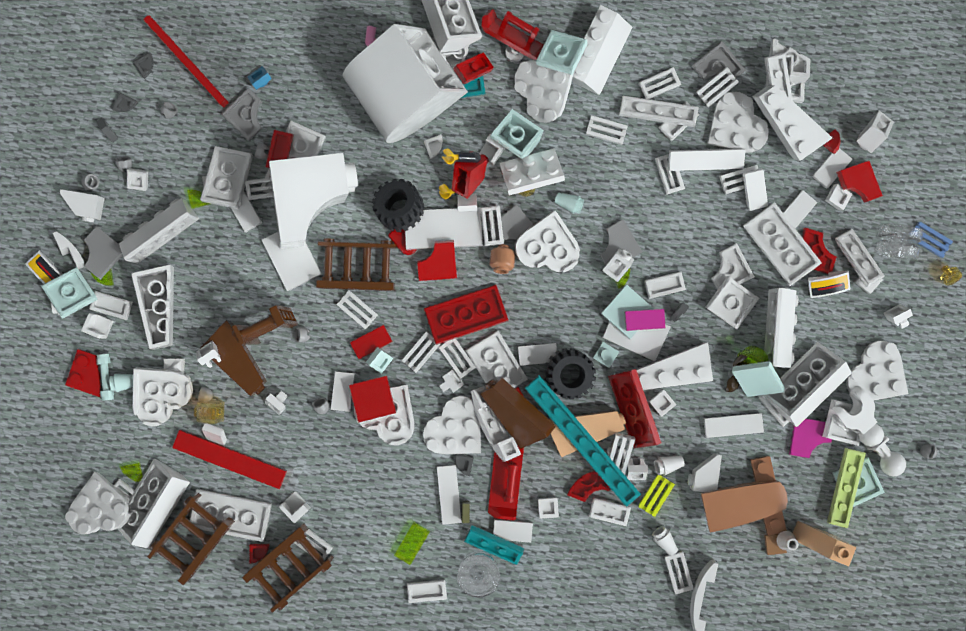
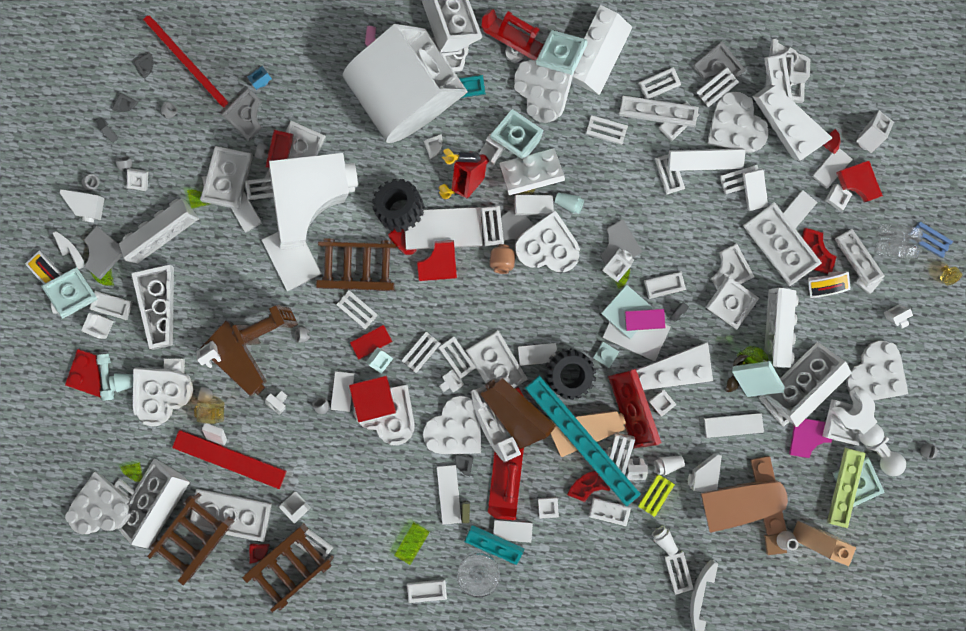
red tile [424,285,509,345] -> none
red plate [453,52,494,84] -> none
white tile [457,193,477,212] -> none
none -> white tile [514,195,554,216]

